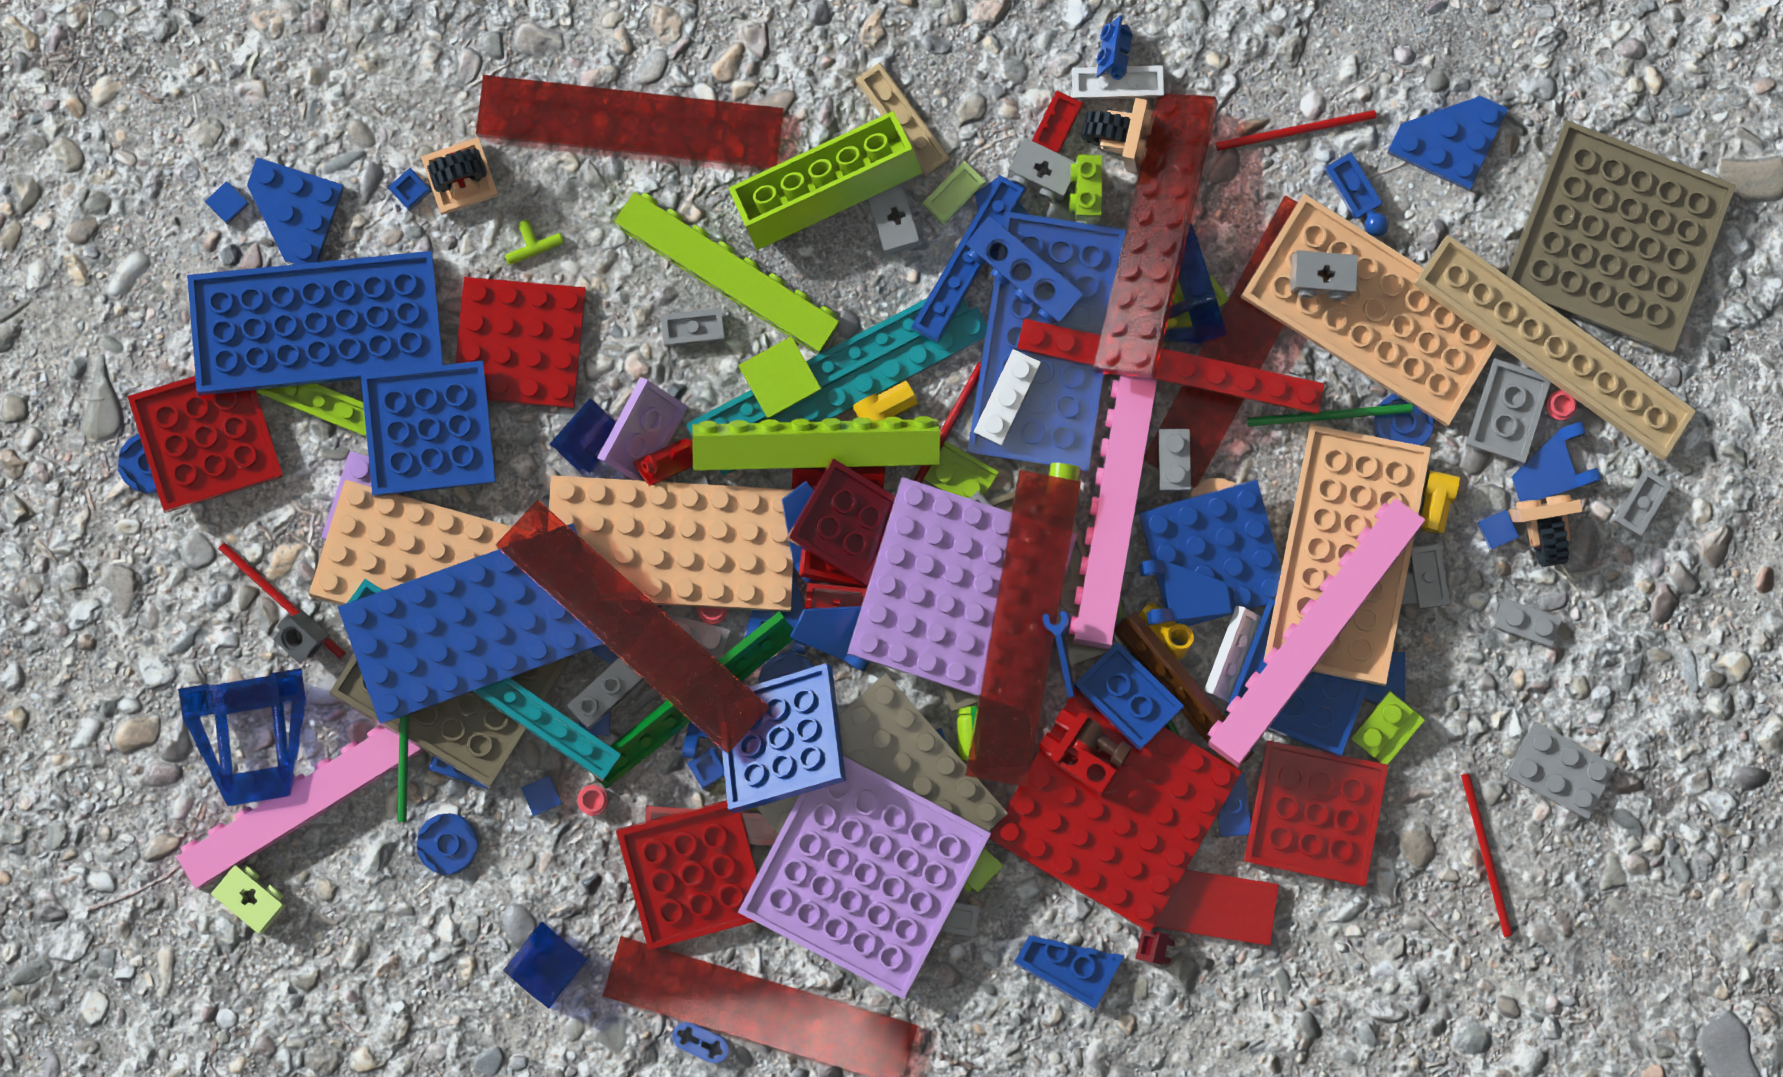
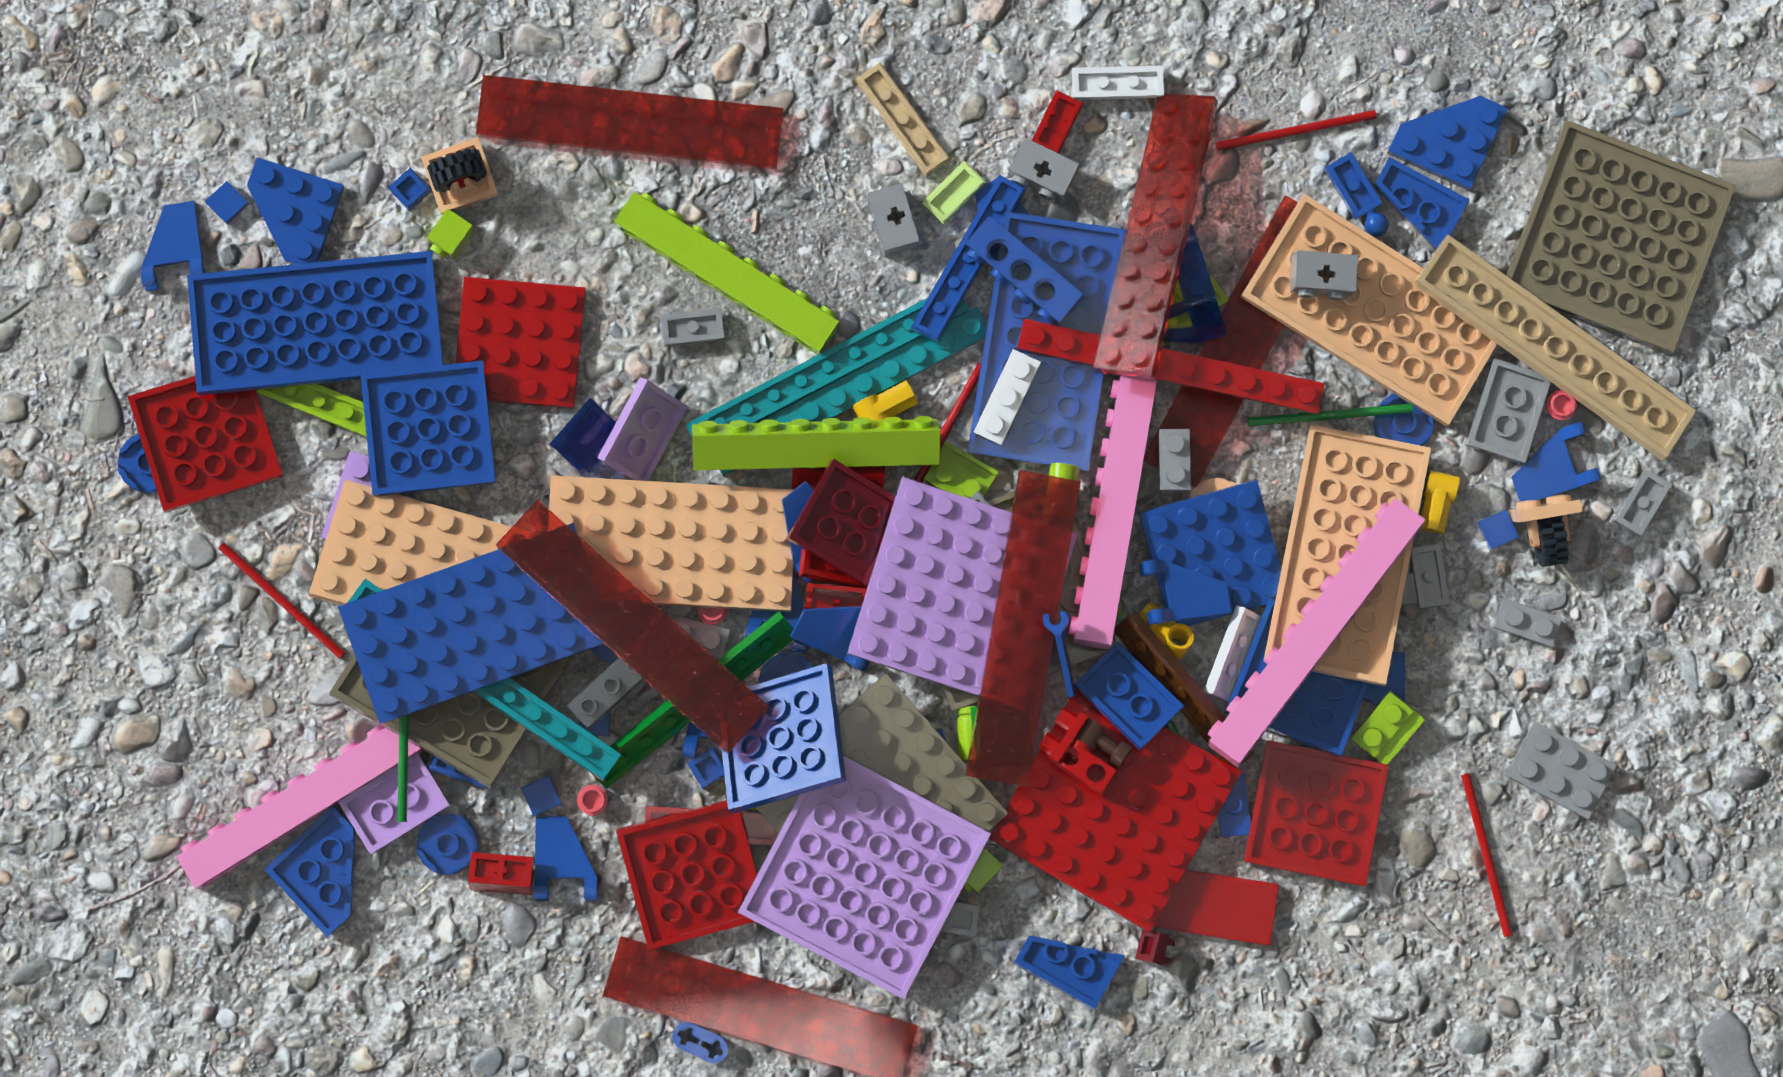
clear blue windscreen [178,668,307,807] -> none
yellowish green brick [211,865,287,934] -> none
dark grey brick [273,611,330,664] -> none
clear blue slope [503,922,590,1009] -> none
lime piece [505,220,564,265] -> none
red hinge [633,438,693,487] -> none
lime brick [728,111,923,250] -> none
lime tile [738,336,821,419] -> none
lime plate [1069,154,1102,225] -> none
plate [1081,98,1155,173] -> none
blue hinge [1096,15,1133,80] -> none
none -> blue flag [141,201,206,292]
none -> blue plate [264,805,355,937]
none -> lavender plate [338,753,451,855]
none -> lime brick [427,208,475,261]
none -> red hinge [468,852,535,895]
none -> blue flag [534,816,598,902]
none -> blue wing [1374,157,1470,250]

